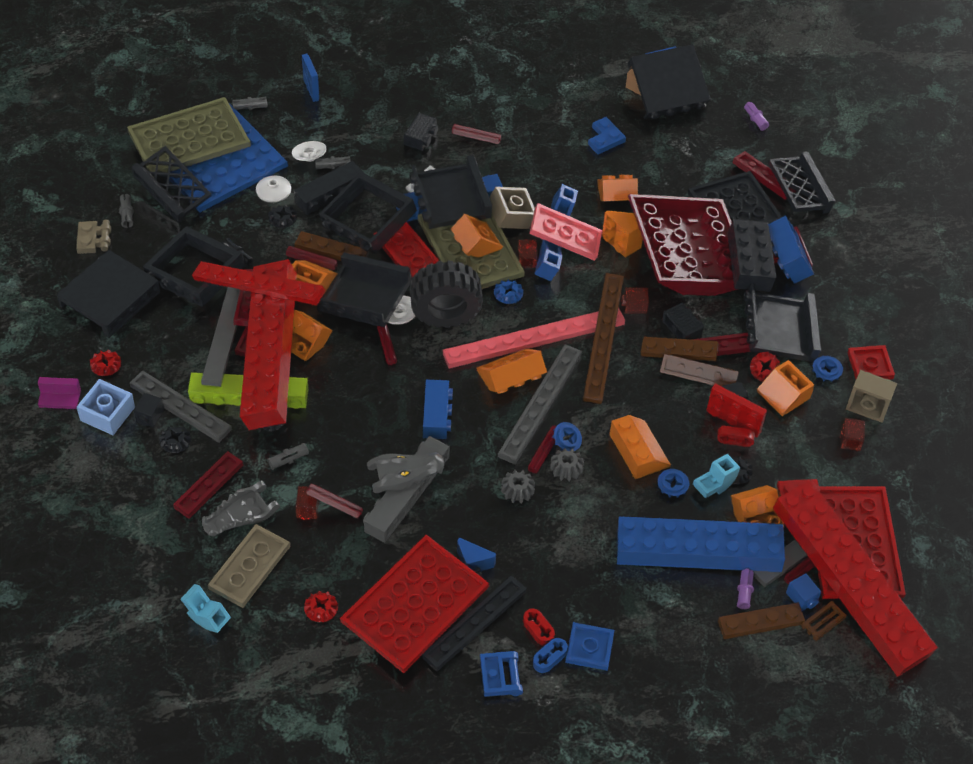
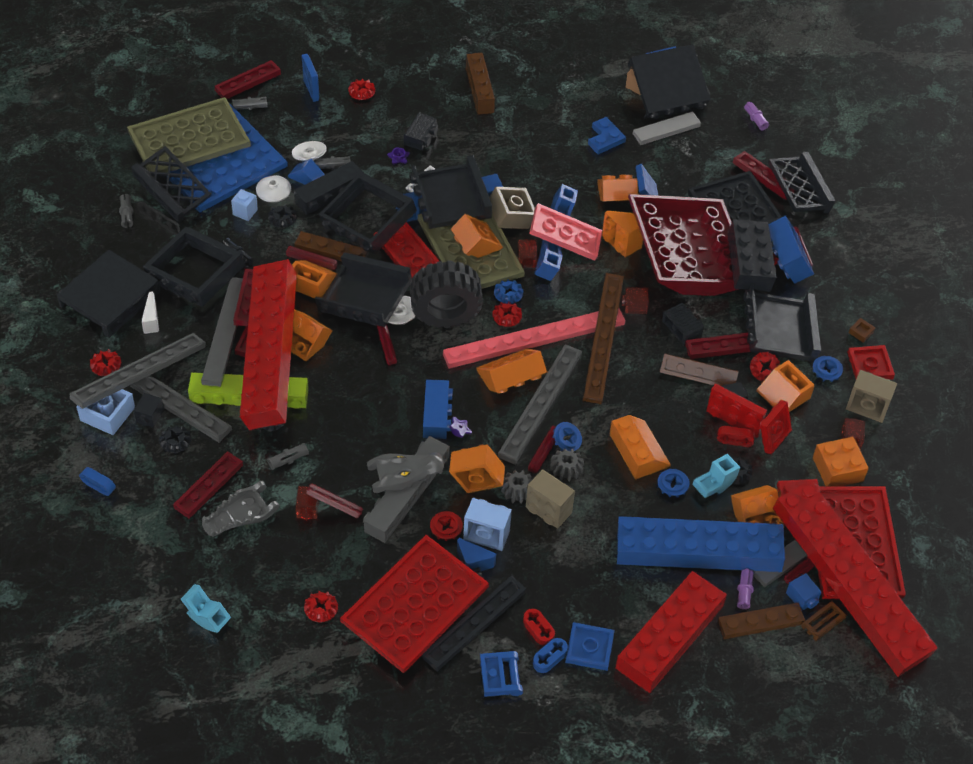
magenta panel [38,377,81,409] -> none
dark tan plate [77,220,111,254] -> none
red plate [192,261,326,305] -> none
dark tan plate [208,524,290,608] -> none
axle [452,124,501,144] -> none
reddish brown plate [641,337,719,361] -> none
none -> dark grey tile [70,333,206,409]
none -> blue beam [79,467,116,496]
none -> white slope [142,291,159,334]
none -> dark red plate [215,60,281,99]
none -> light blue brick [231,189,258,221]
none -> blue slope [288,158,325,185]
none -> red gear [349,79,375,100]
none -> dark purple plate [387,147,410,164]
none -> red gear [430,511,463,541]
none -> plate [449,417,472,438]
none -> orange brick [449,444,505,493]
none -> light blue brick [463,498,512,551]
none -> reddish brown brick [466,53,495,115]
none -> red gear [493,302,522,327]
none -> dark tan brick [526,469,575,529]
none -> red brick [616,571,727,693]
none -> light grey tile [633,112,701,145]
none -> blue tile [636,164,658,196]
none -> red plate [760,400,792,455]
none -> orange brick [813,437,869,486]
none -> reddish brown plate [848,318,876,343]

